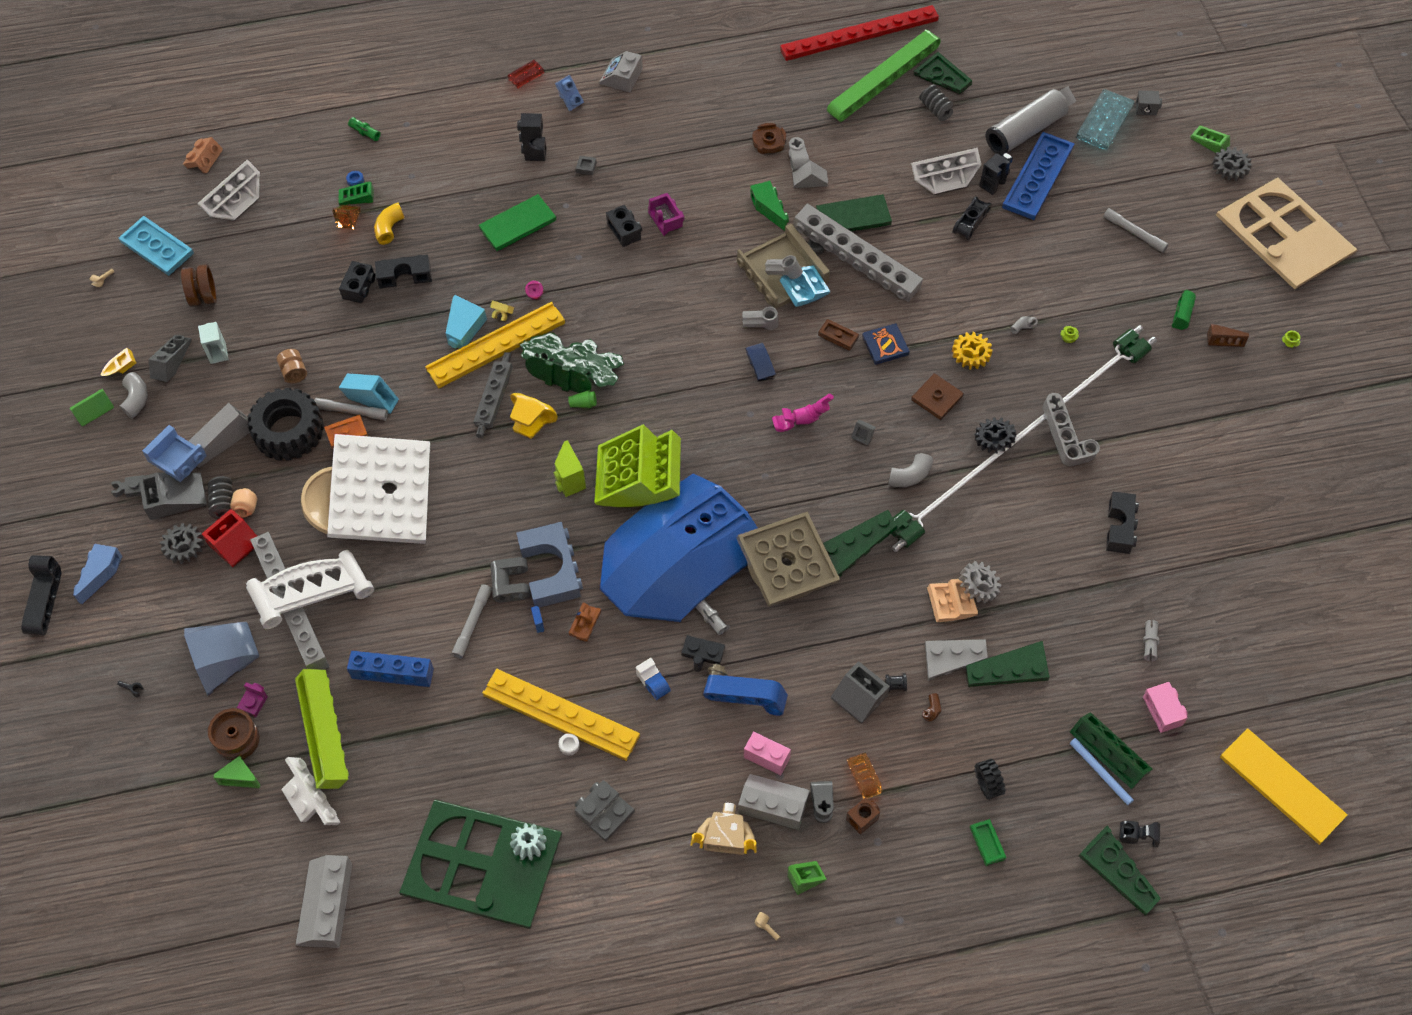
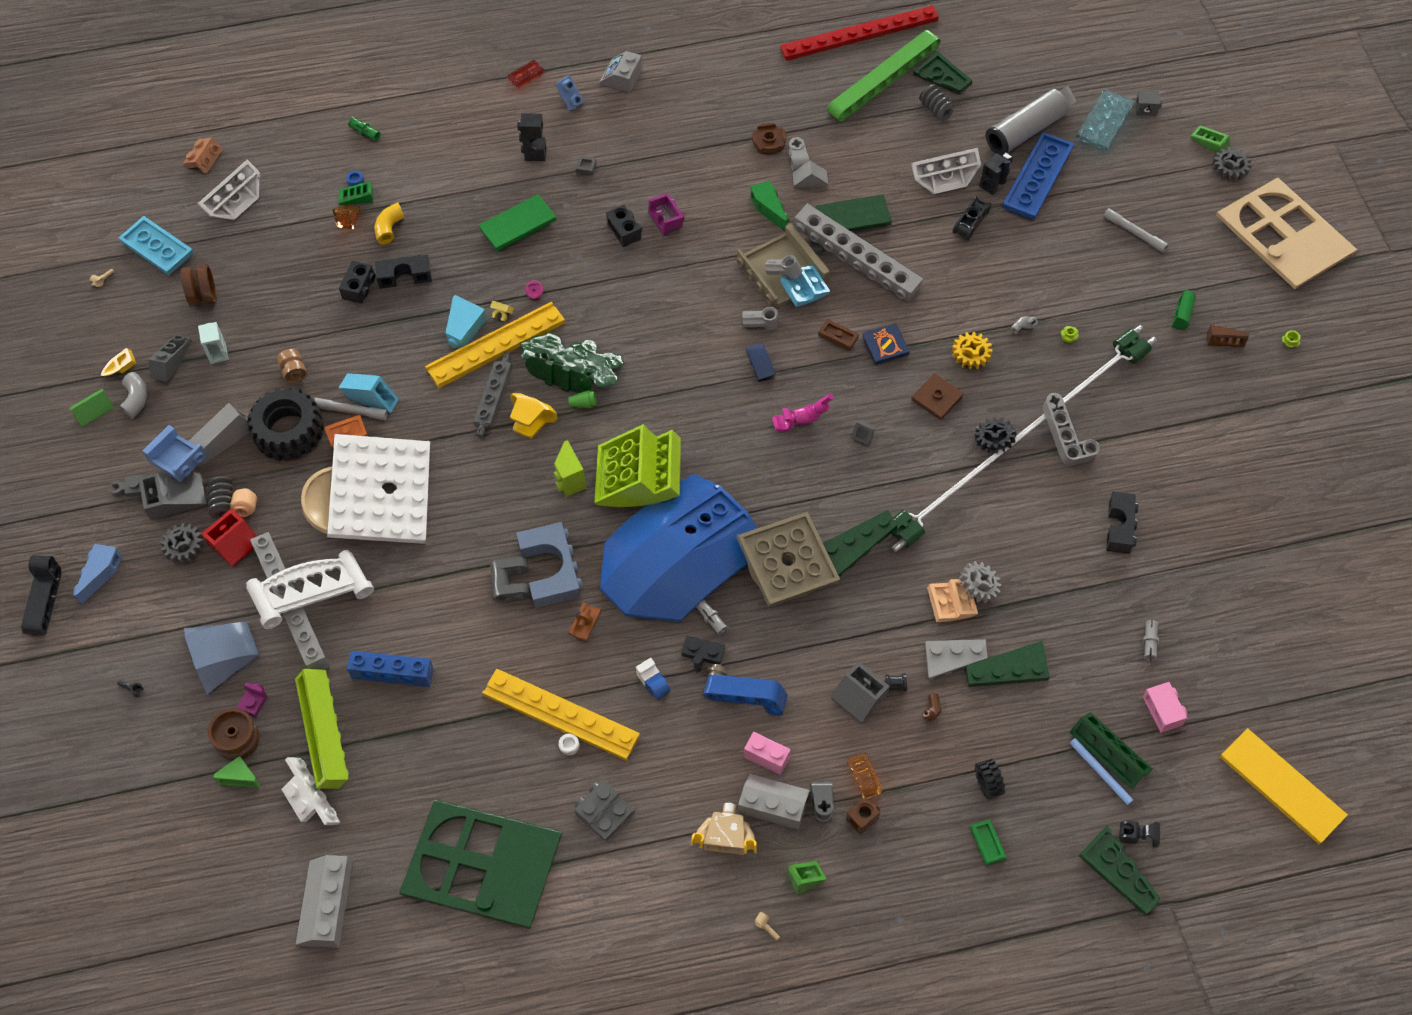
light grey piece [451,584,492,659] -> none
light aqua gear [510,823,547,861] -> none
blue tile [531,606,544,633] -> none
light grey cylinder [888,453,933,487] -> none

